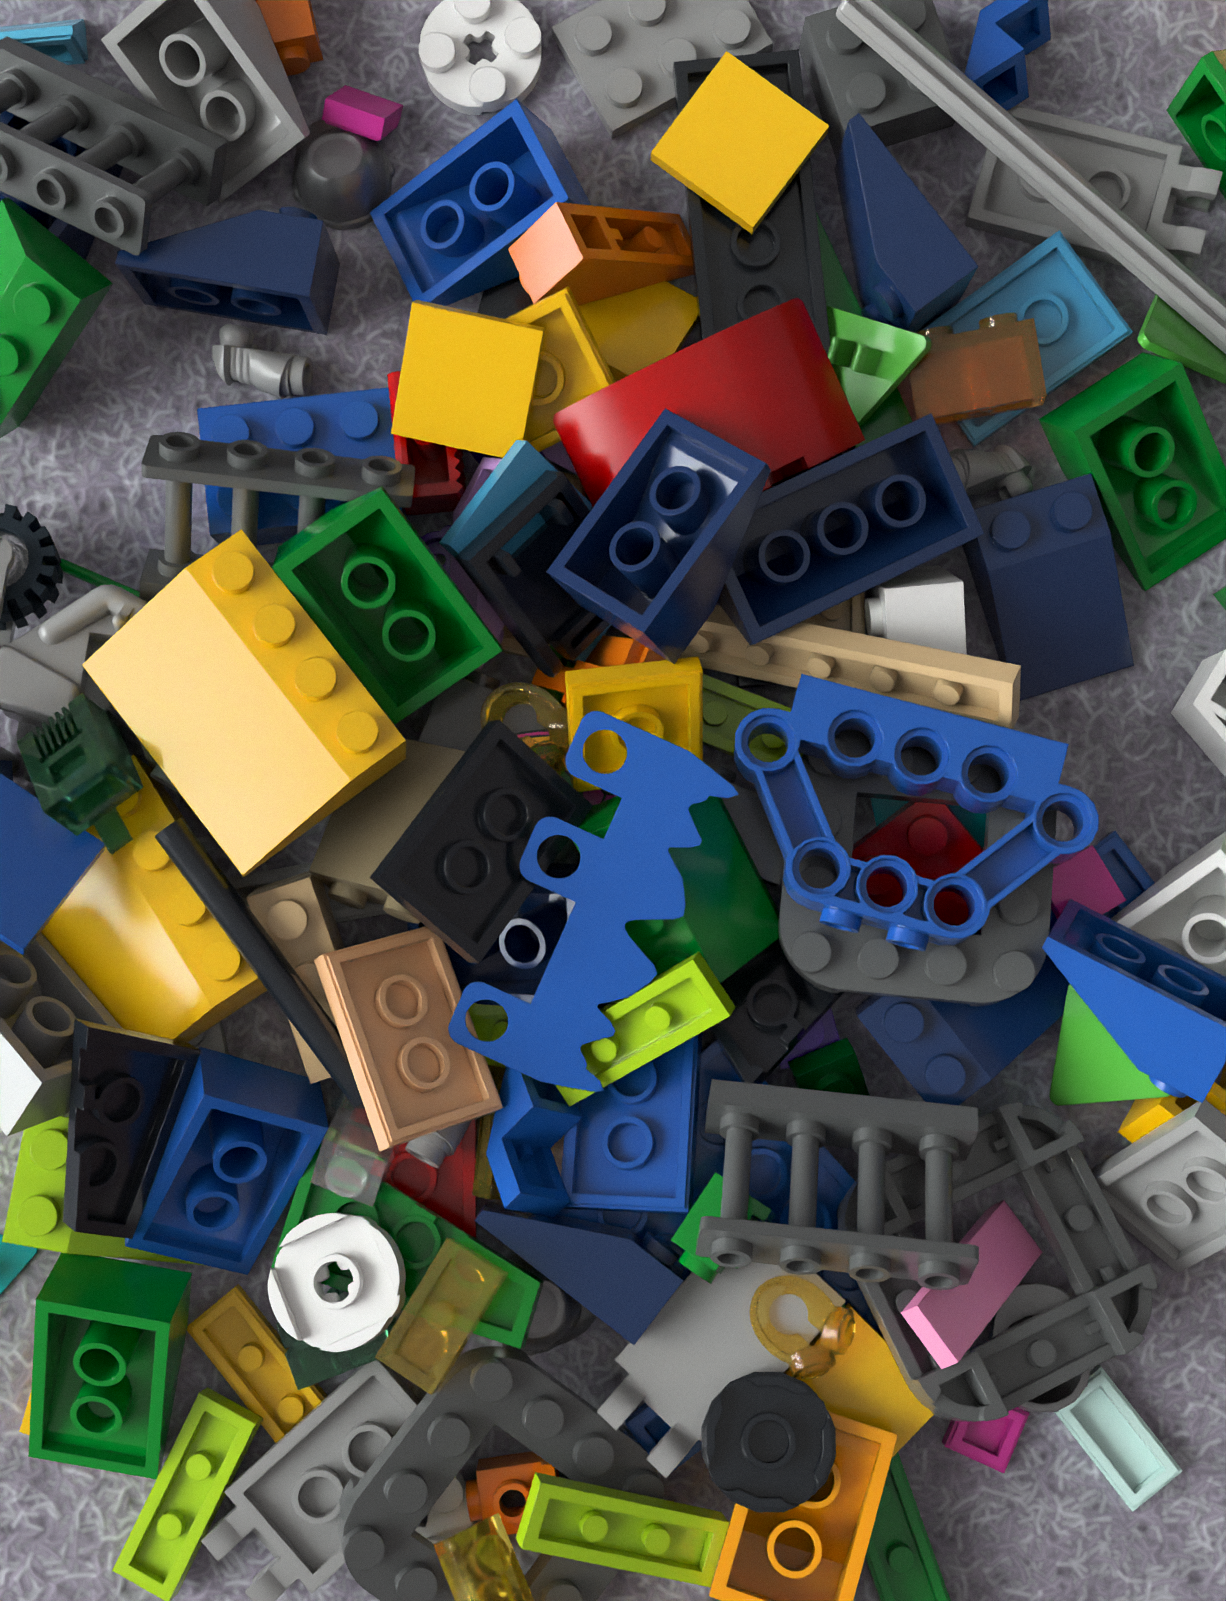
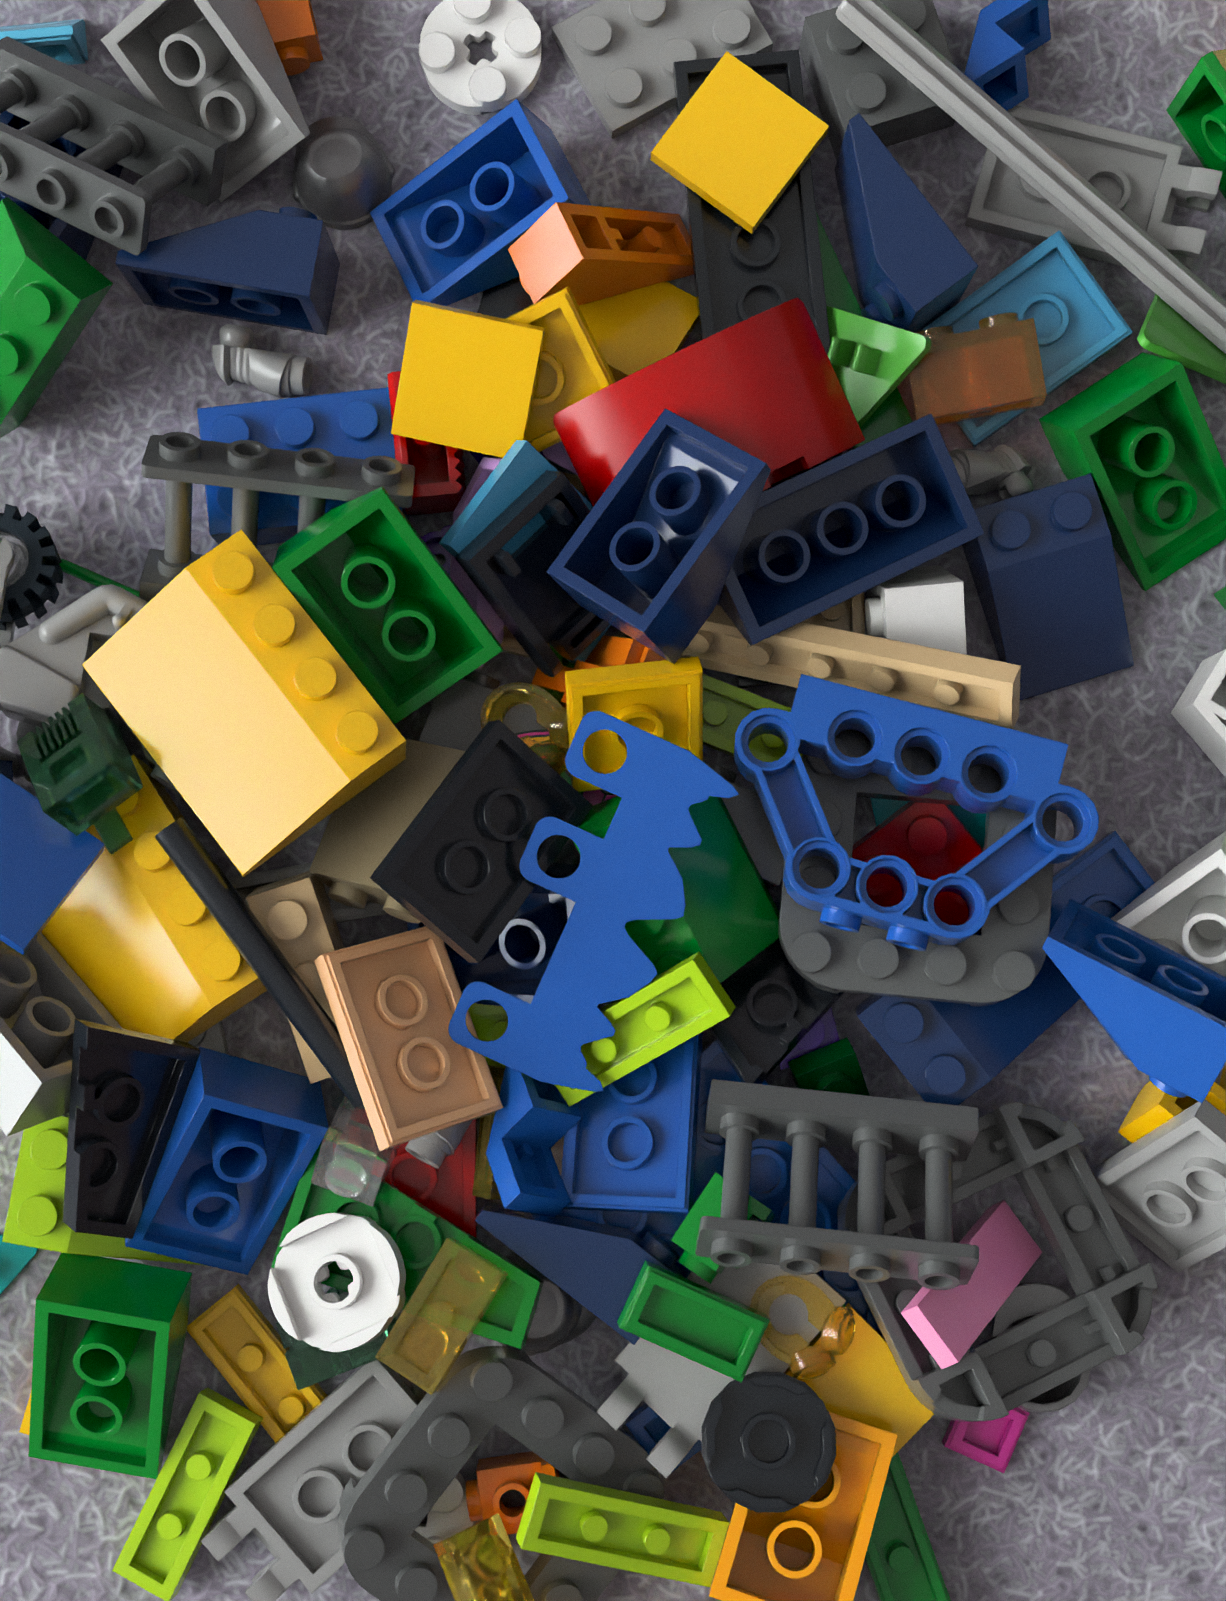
dark pink tile [322,85,403,141] -> none
bright green piece [1049,984,1170,1106] -> none
dark pink tile [1051,845,1126,919] -> none
light aqua tile [1054,1365,1183,1512] -> none
none -> green tile [617,1260,770,1382]

